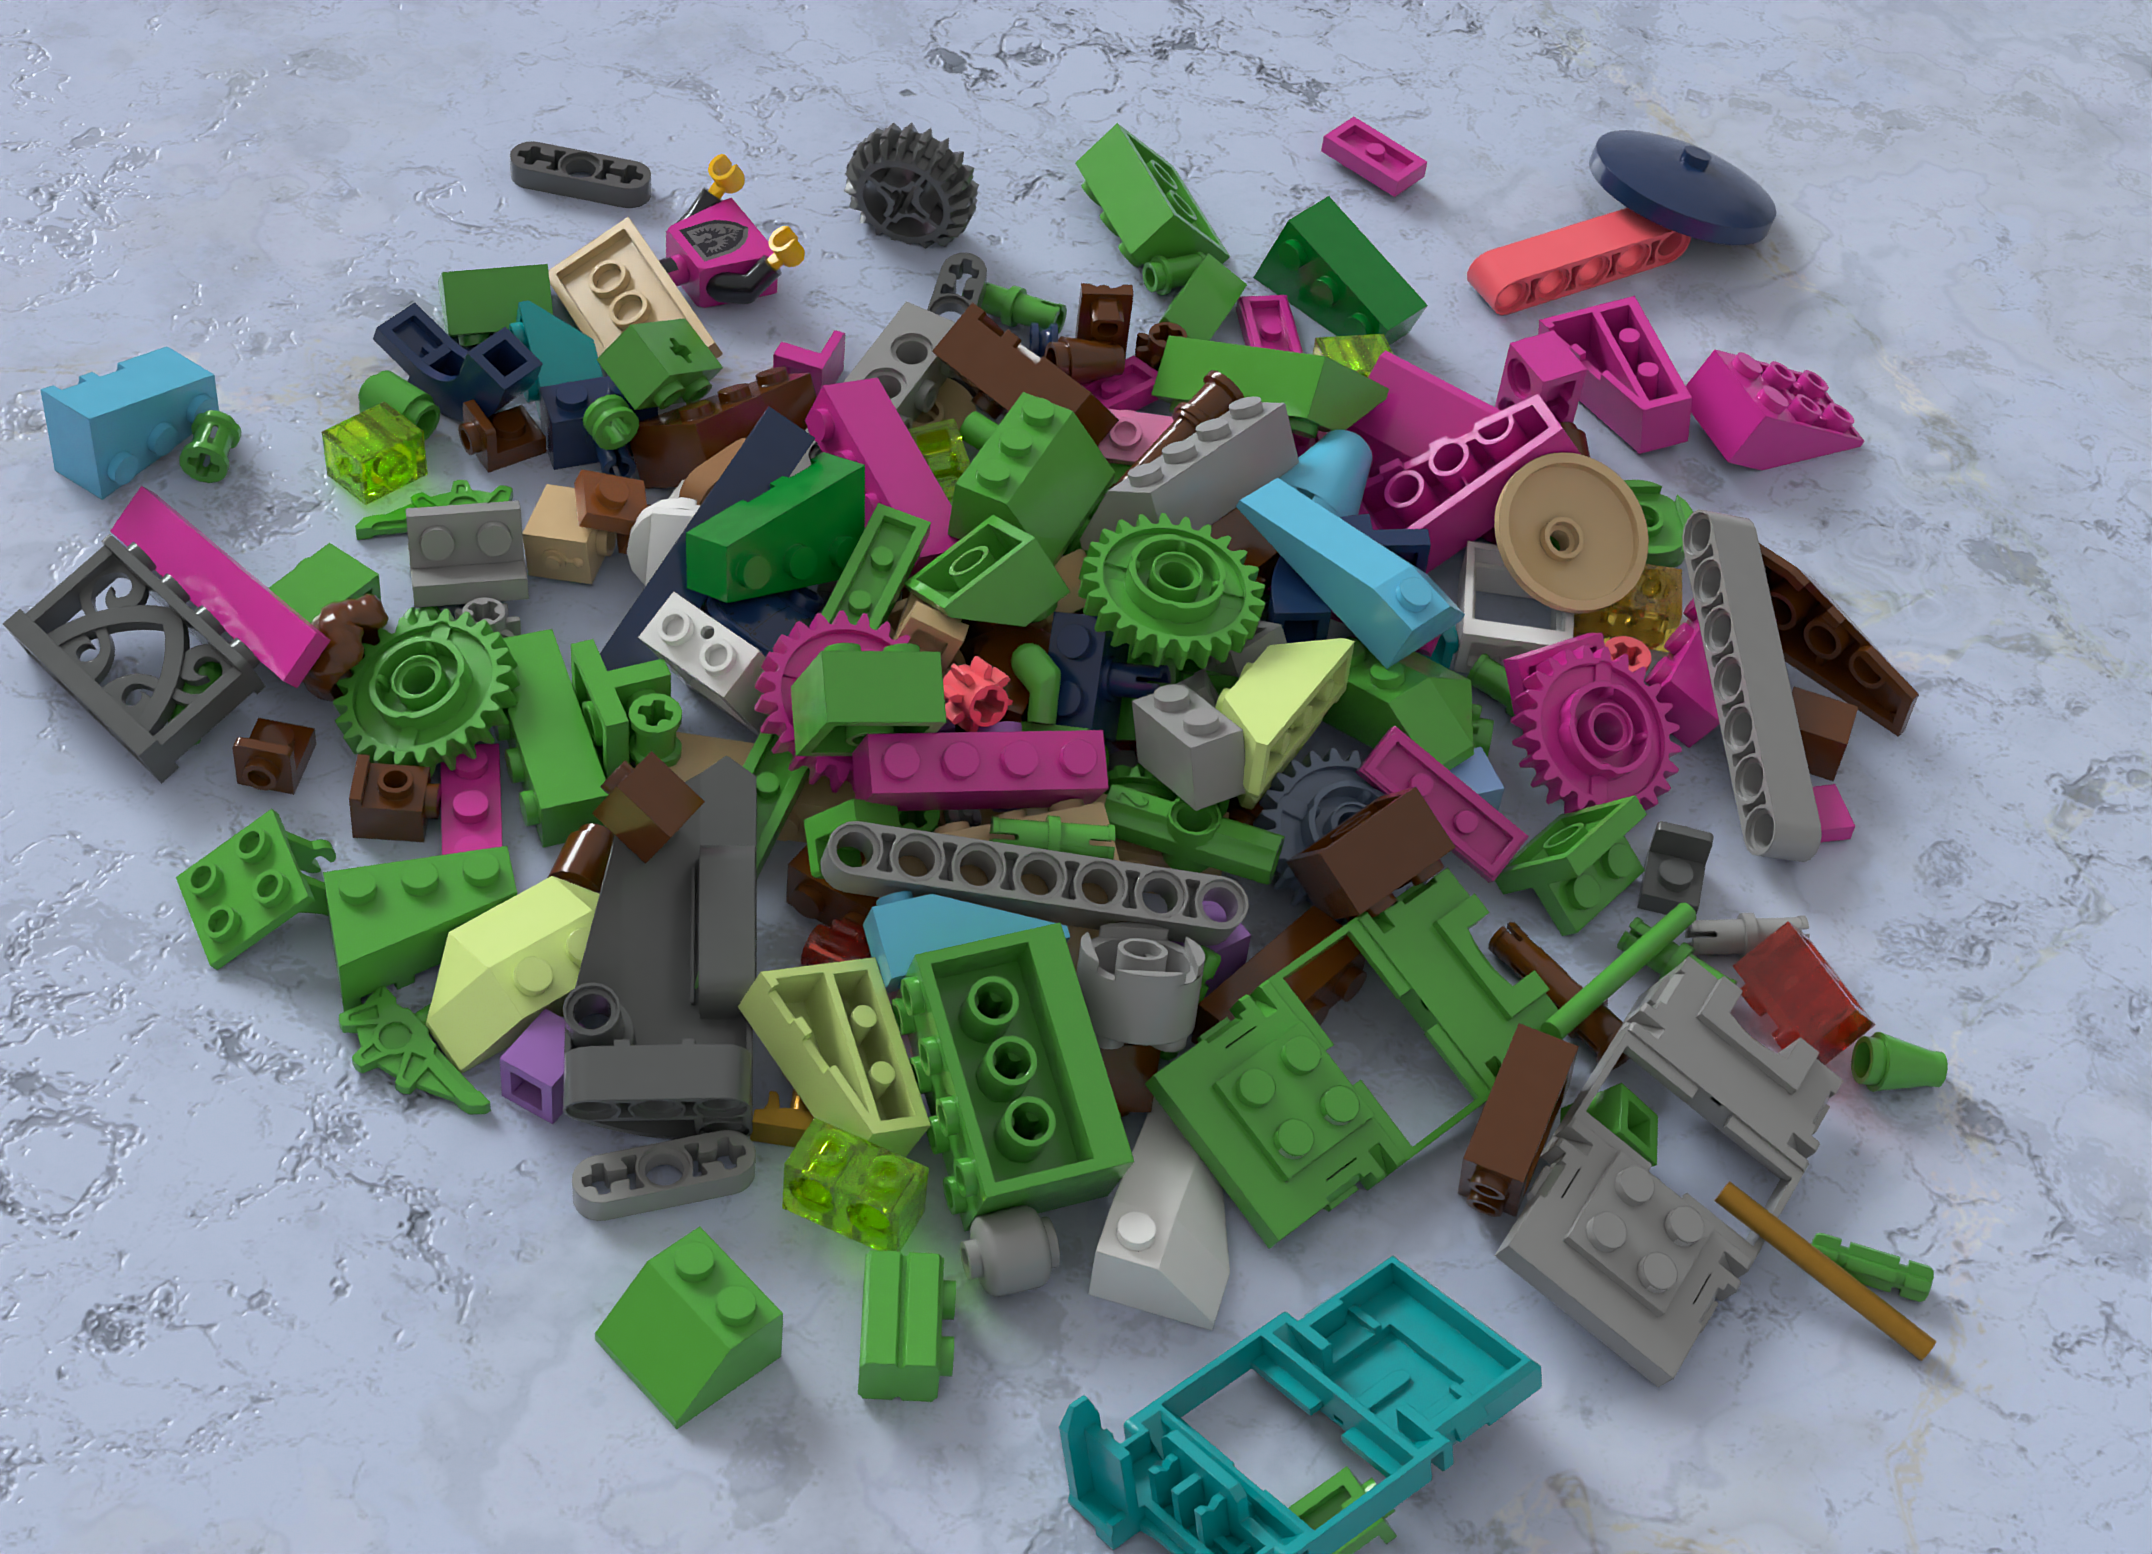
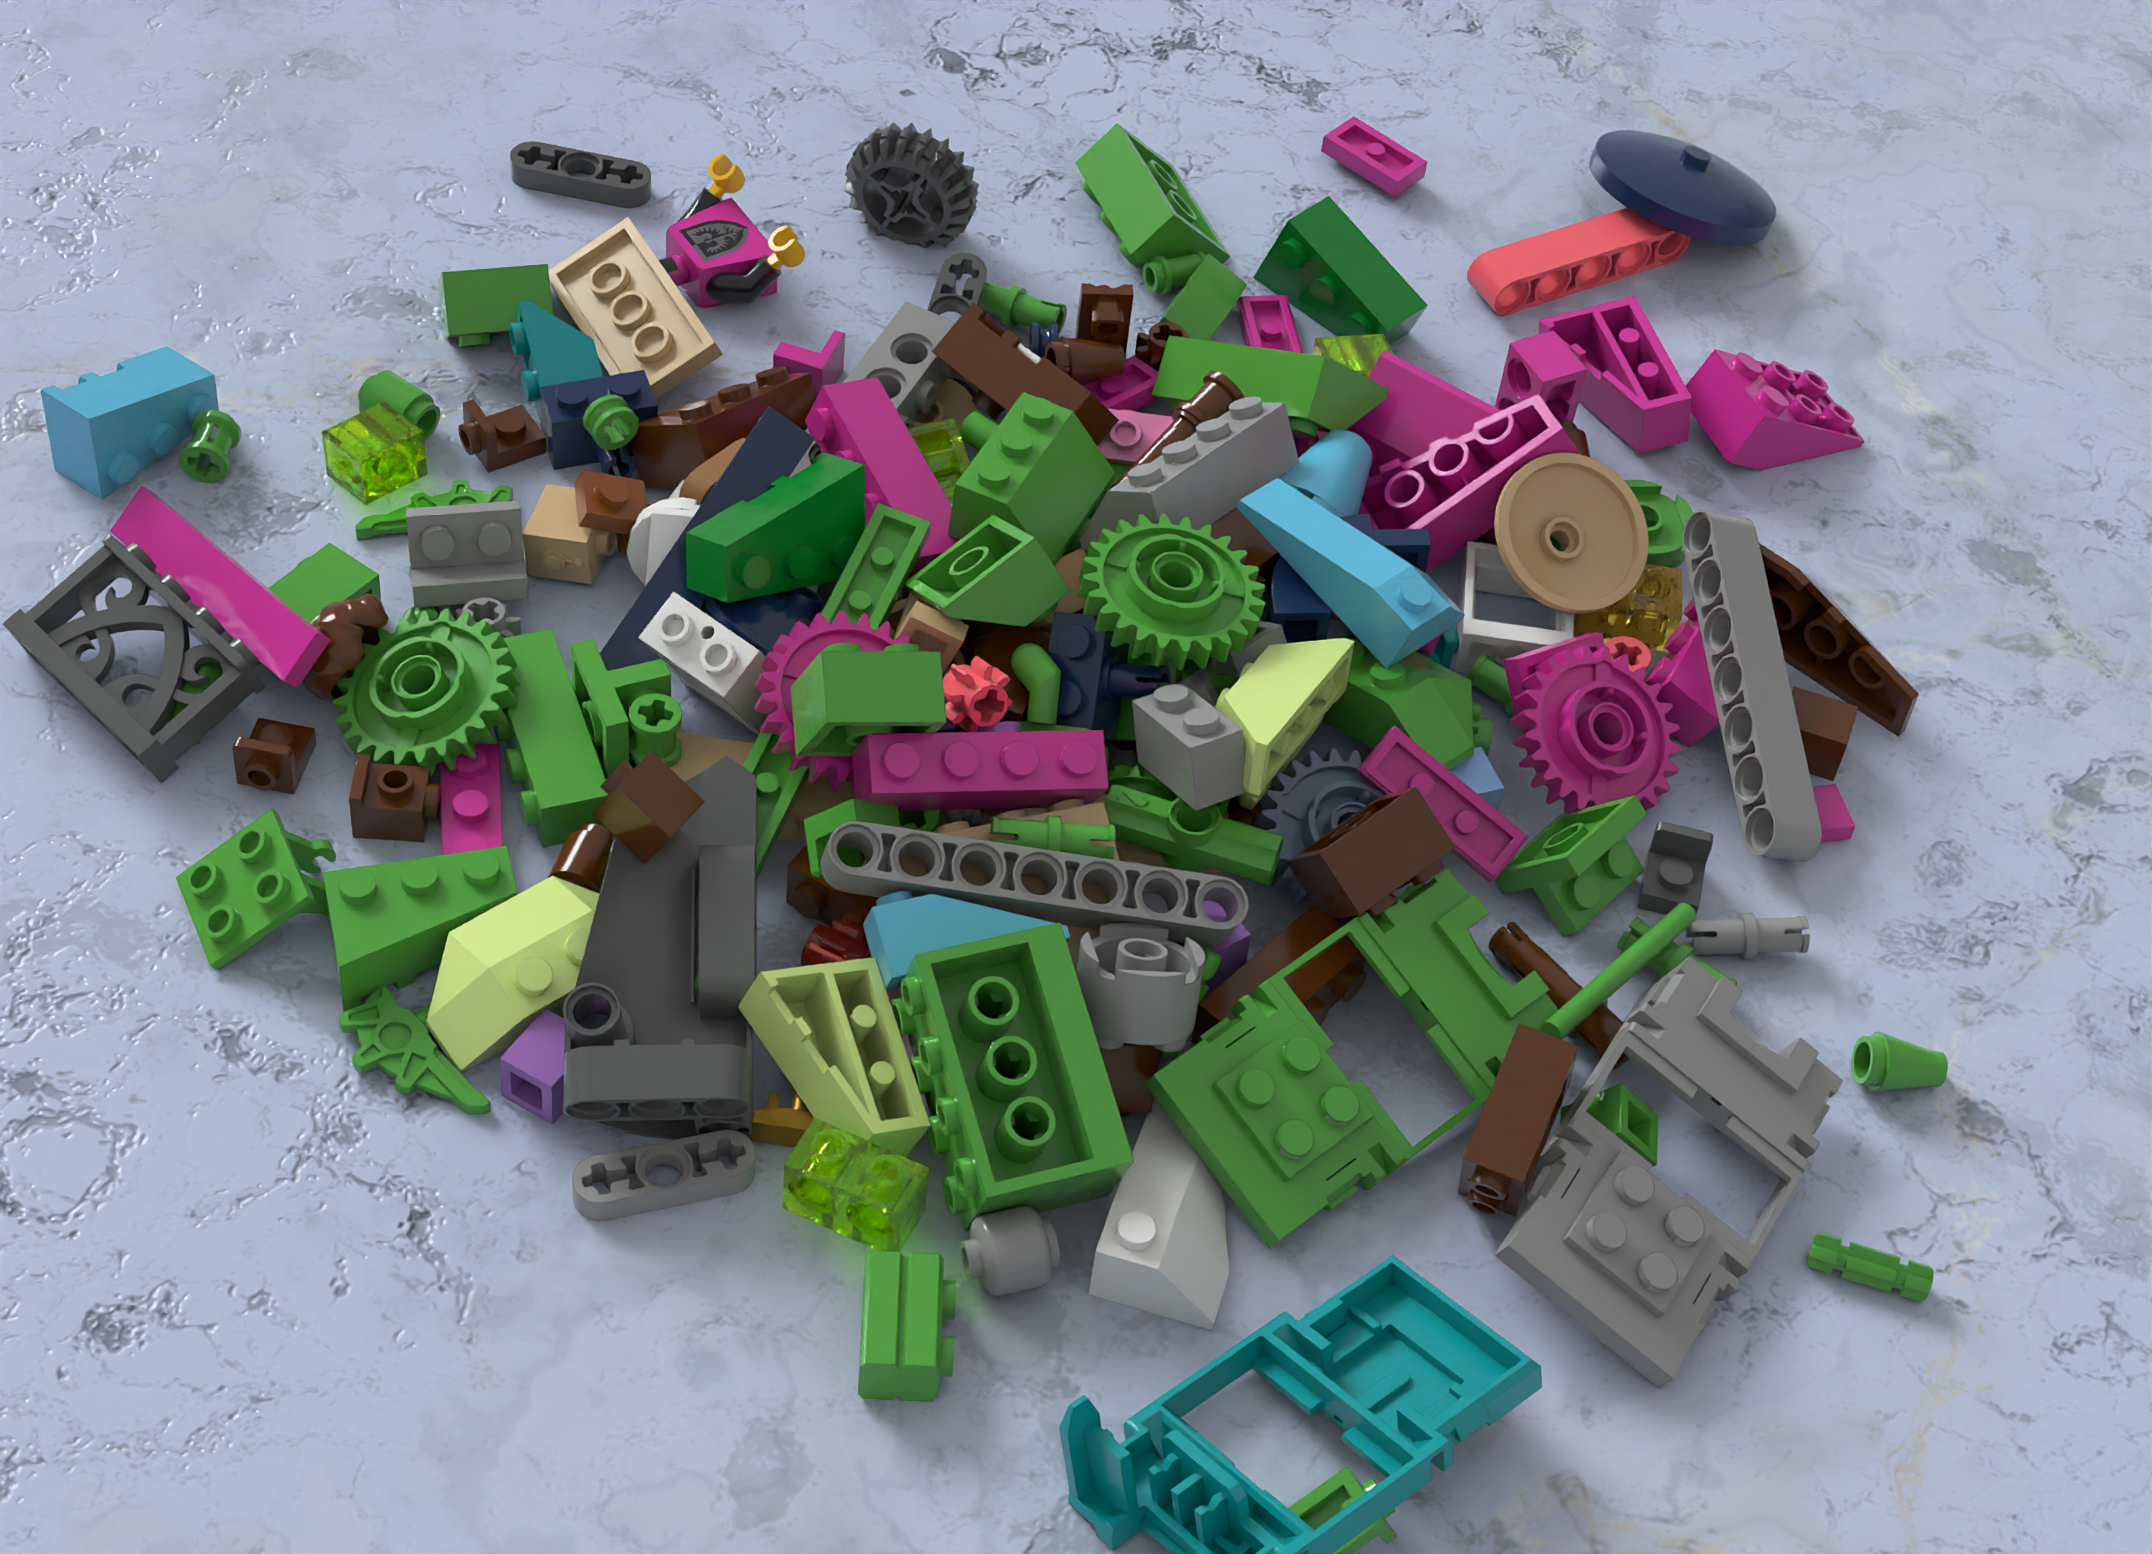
dark blue arch [373,302,543,422] -> none
bright green slope [595,1226,783,1429] -> none
bright green brick [596,318,723,410] -> none
pearl gold bar [1714,1181,1937,1361] -> none
clear red brick [1733,921,1876,1065] -> none

